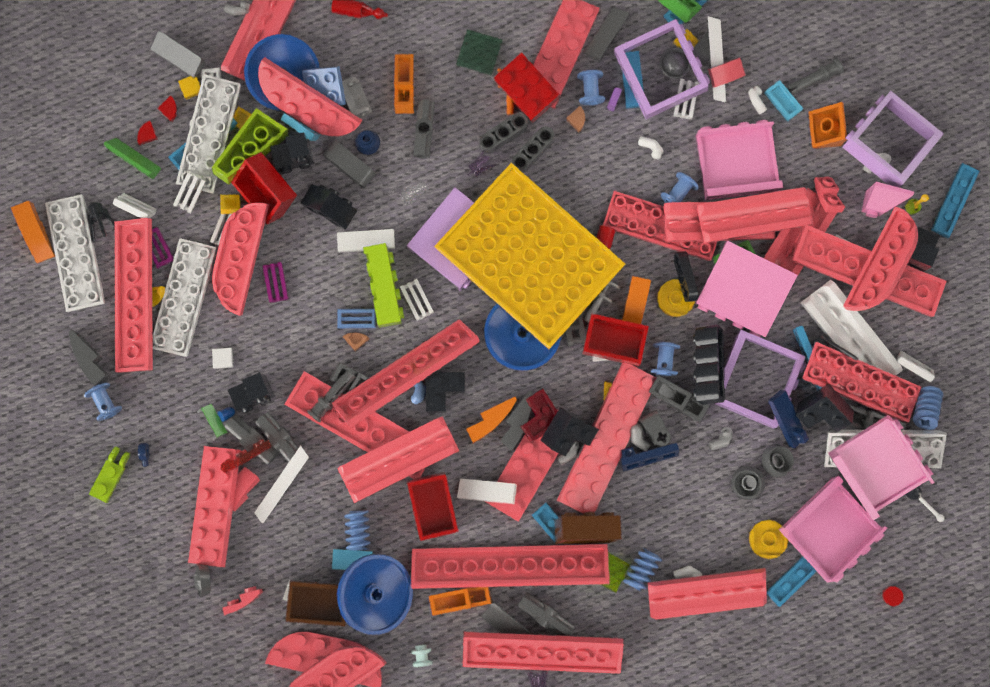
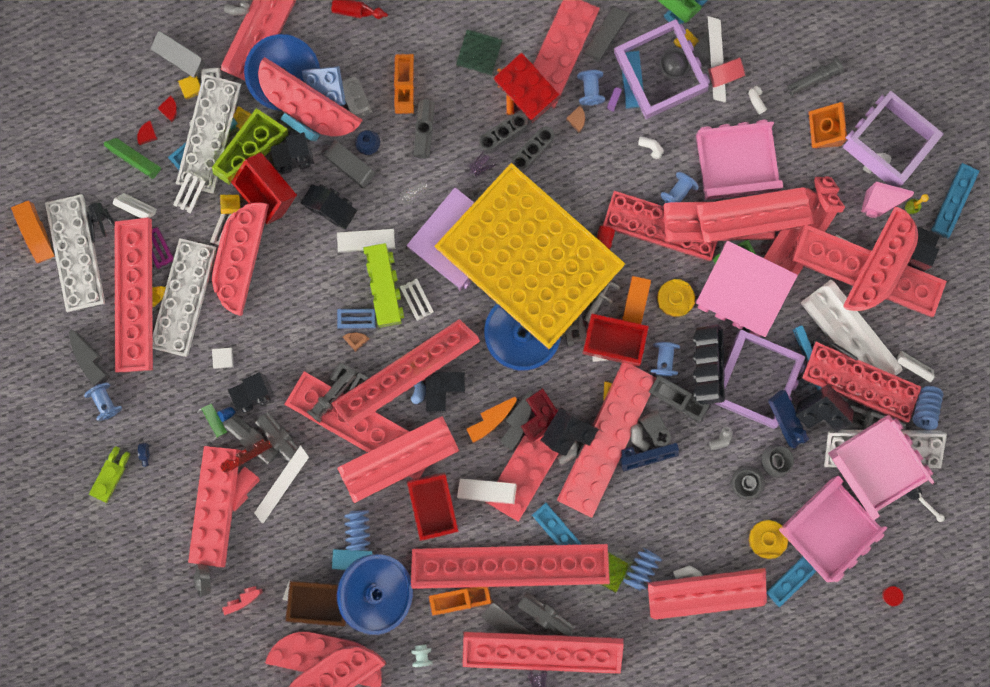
magenta tile [263,262,289,303] -> none
reddish brown piece [555,512,622,544] -> none
white tile [673,79,699,120] -> none
black beam [674,251,698,302] -> none
medium azure tile [764,80,803,122] -> none

